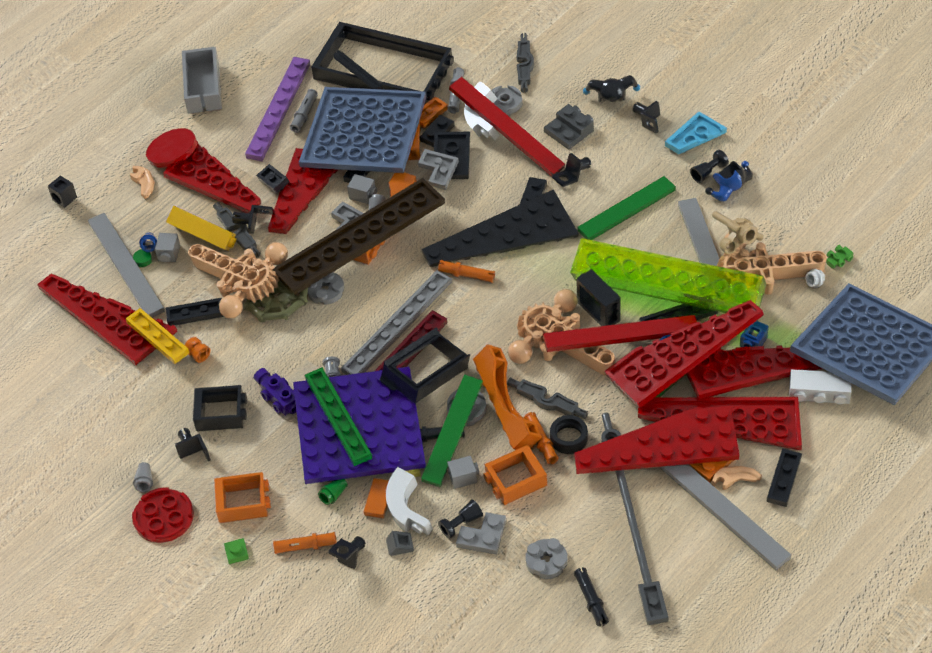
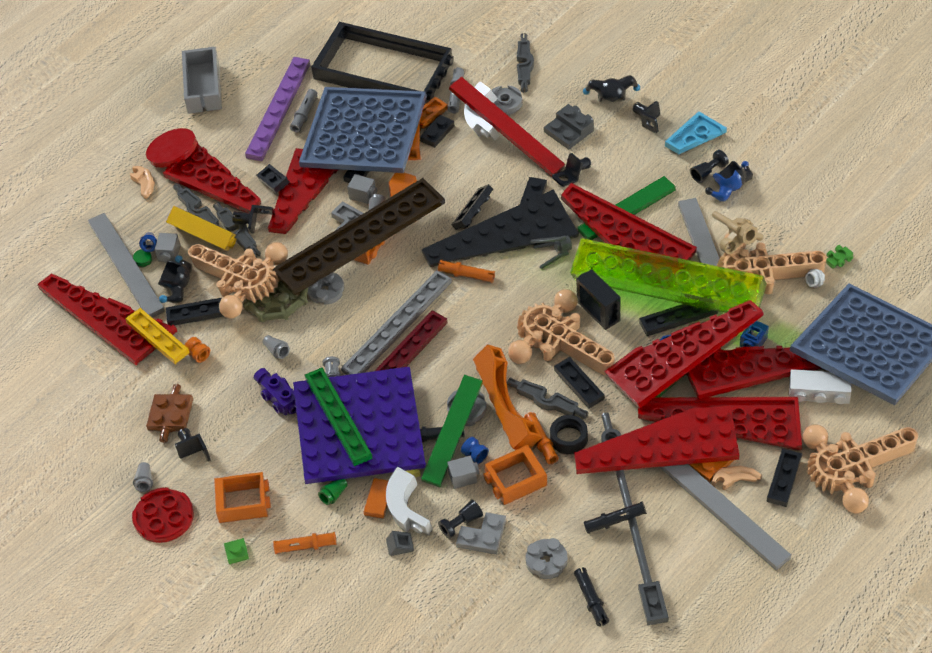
black brick [48,175,77,208] -> none
black window [193,385,247,431] -> none
black bracket [328,536,366,569] -> none
black axle [333,50,383,90] -> none
black piece [380,327,470,404] -> none
light grey plate [418,149,459,190] -> none
black plate [434,131,471,179] -> none
red tile [543,315,697,352] -> none
none -> dark orange plate [146,384,193,443]
none -> black piece [158,255,192,303]
none -> dark grey piece [173,183,220,227]
none -> light grey cone [263,335,290,359]
none -> black plate [451,184,493,230]
none -> blue wheel [461,437,489,465]
none -> dark grey plant [531,235,572,269]
none -> black plate [554,357,605,409]
none -> red wing [561,183,697,289]
none -> black pin [584,501,647,534]
none -> light nougat piece [803,424,918,514]

